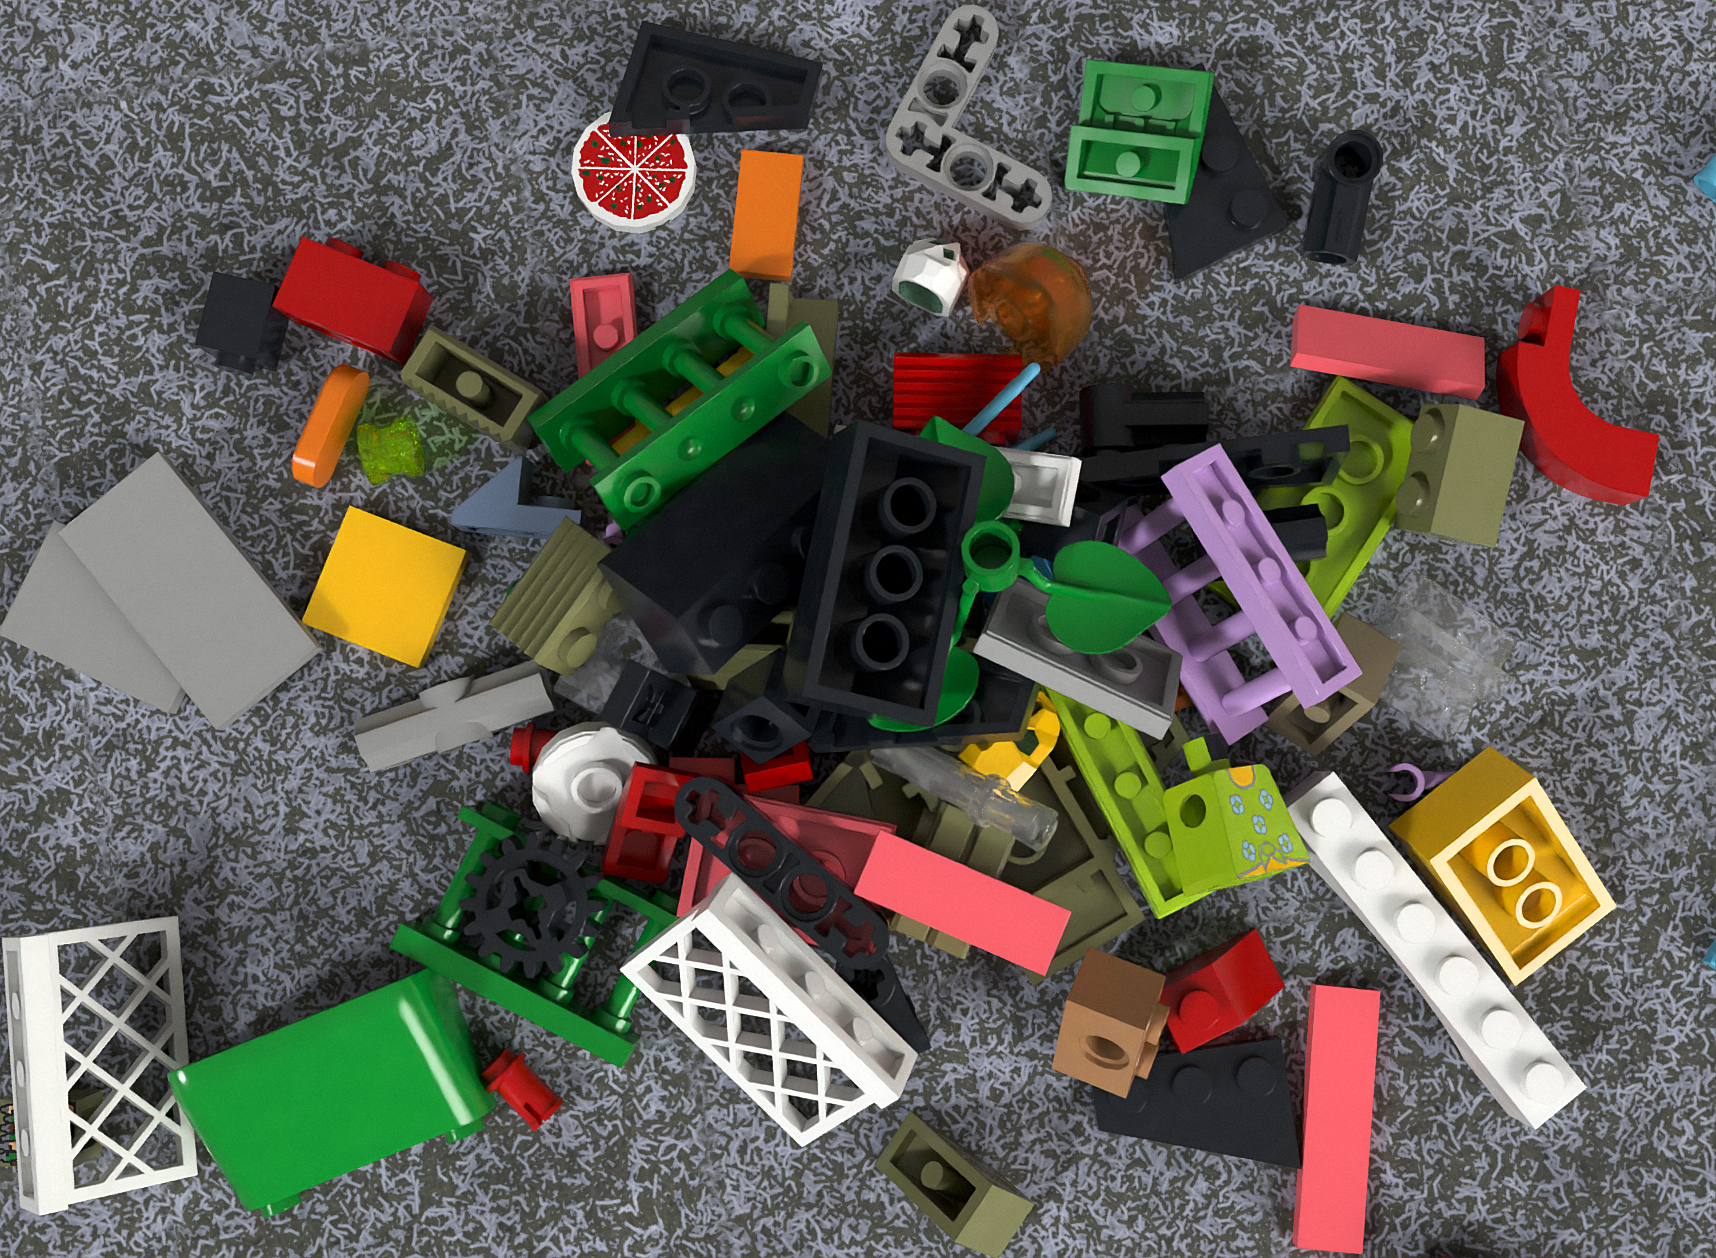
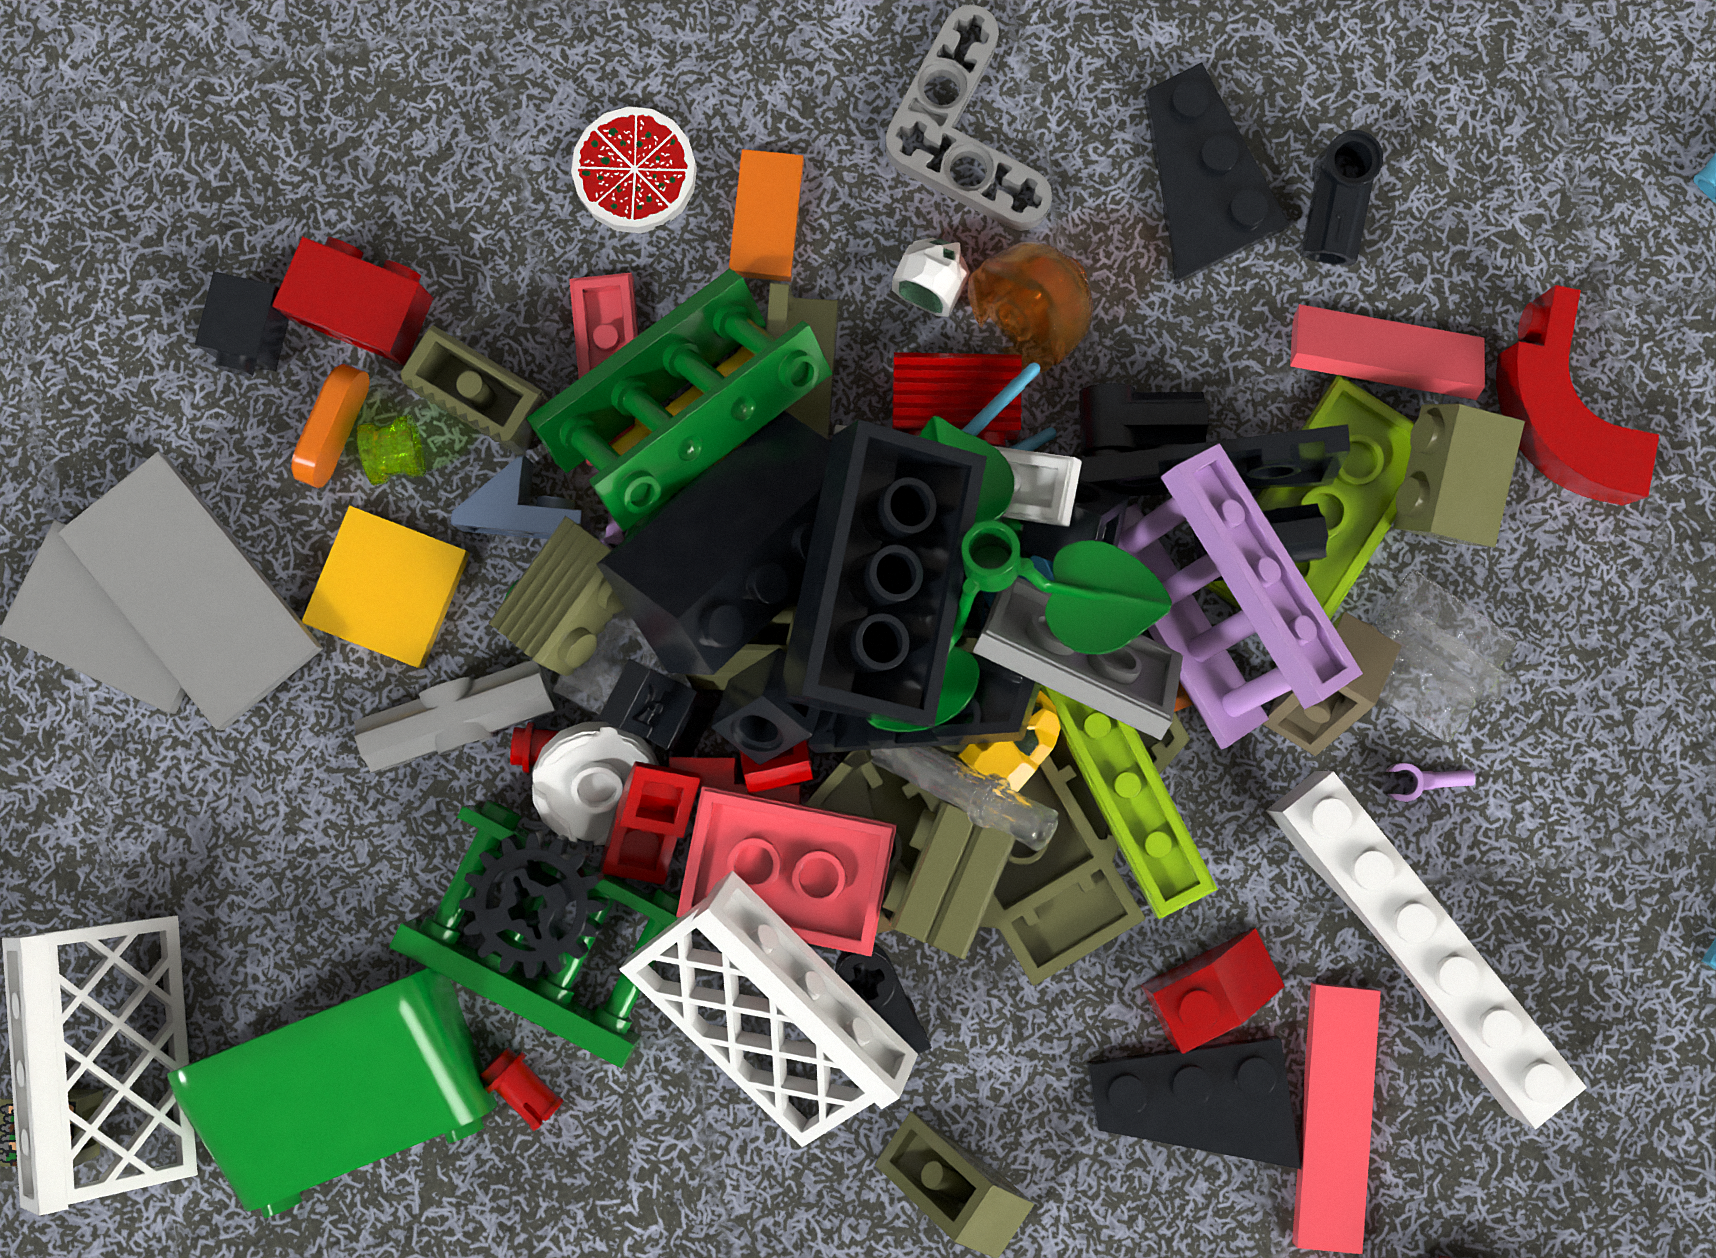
black wing [608,21,823,137] -> none
black beam [674,775,890,970] -> none
coral tile [853,829,1072,976] -> none
medium nougat brick [1052,947,1171,1099] -> none
green slope [1063,59,1215,204] -> none
lime torso [1162,733,1311,897] -> none
yellow slope [1389,746,1617,986] -> none

